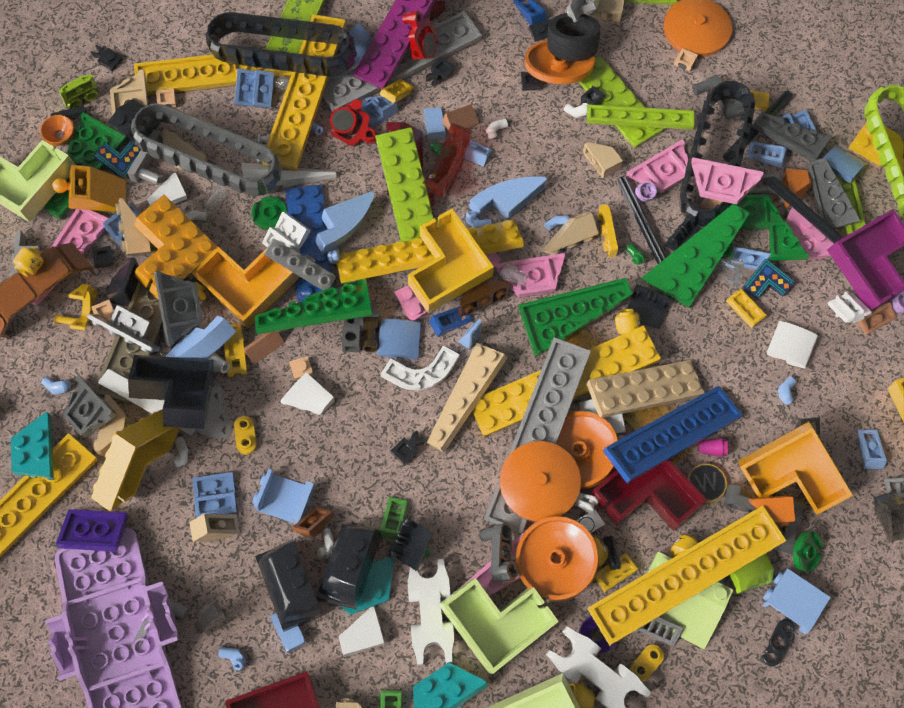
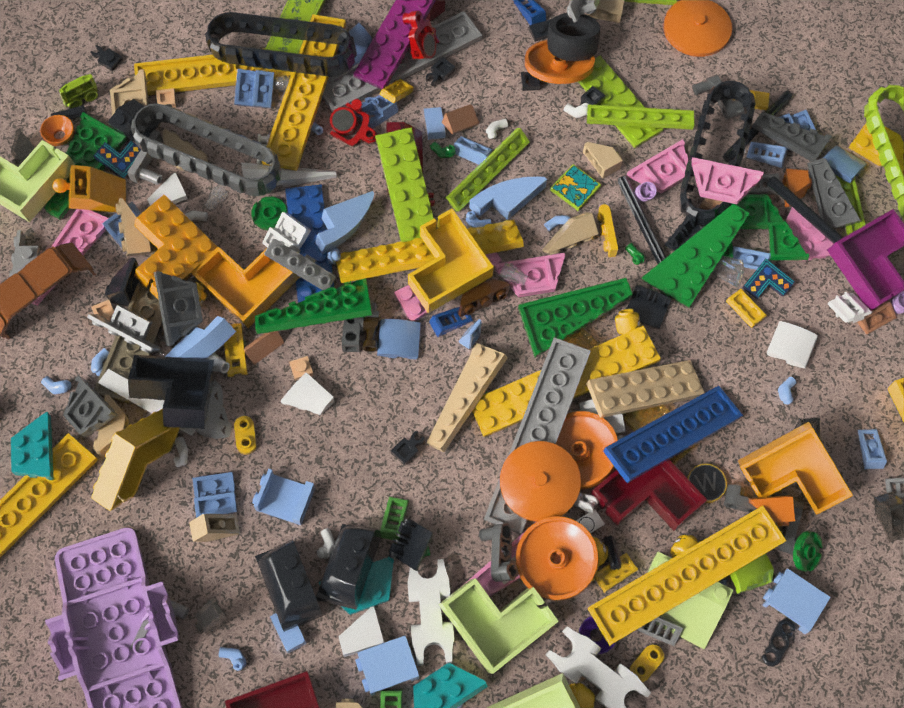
yellow head [13,246,44,276] -> none
yellow piece [54,284,98,331] -> none
dark purple plate [56,509,129,552] -> none
black plate [92,246,115,269] -> none
dark orange slope [292,507,333,542] -> none
white plate [381,346,460,391] -> none
clear red windscreen [423,123,472,198] -> none
light nougat plate [674,48,698,71] -> none
dark pink cone [699,438,728,457] -> none
none -> clear smoke slope [11,128,35,167]
none -> light blue arm [91,348,109,376]
none -> light blue panel [355,636,419,696]
none -> lime plate [446,128,530,211]
none -> tile [550,164,601,211]

